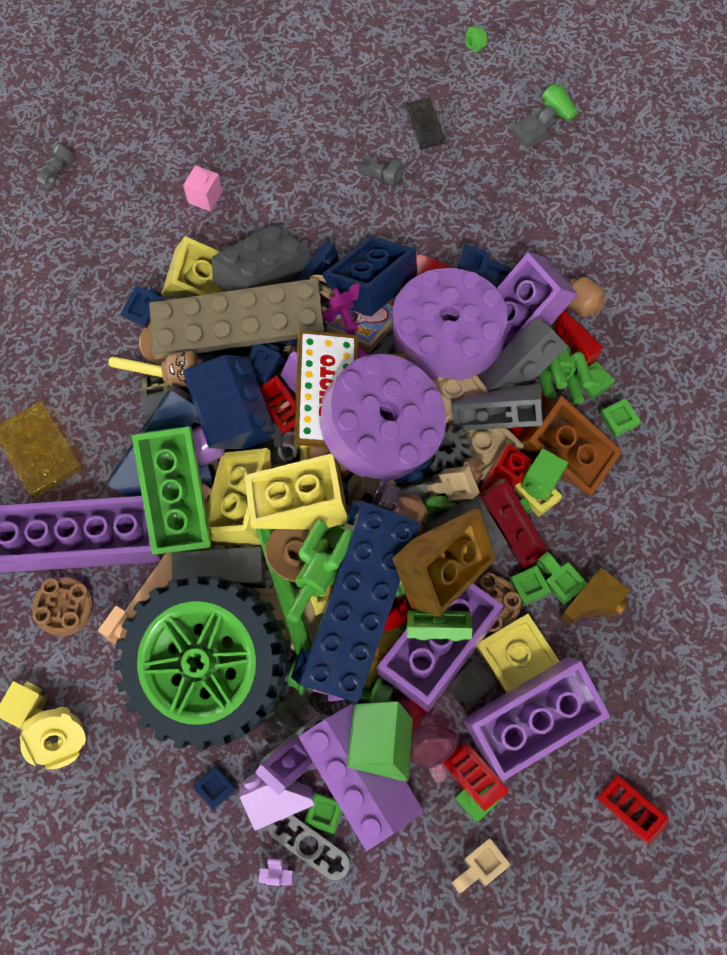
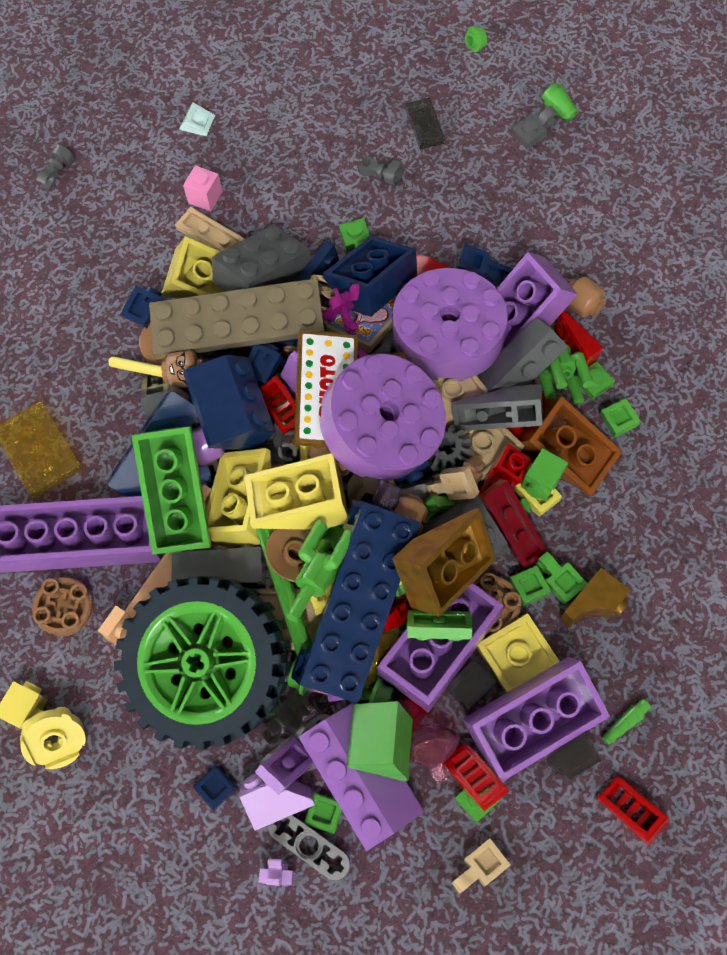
none -> tan tile [175,207,245,252]
none -> light aqua slope [179,102,215,136]
none -> bright green plate [339,218,370,252]
none -> clear smoke brick [546,732,601,780]
none -> bright green animal [601,699,651,745]

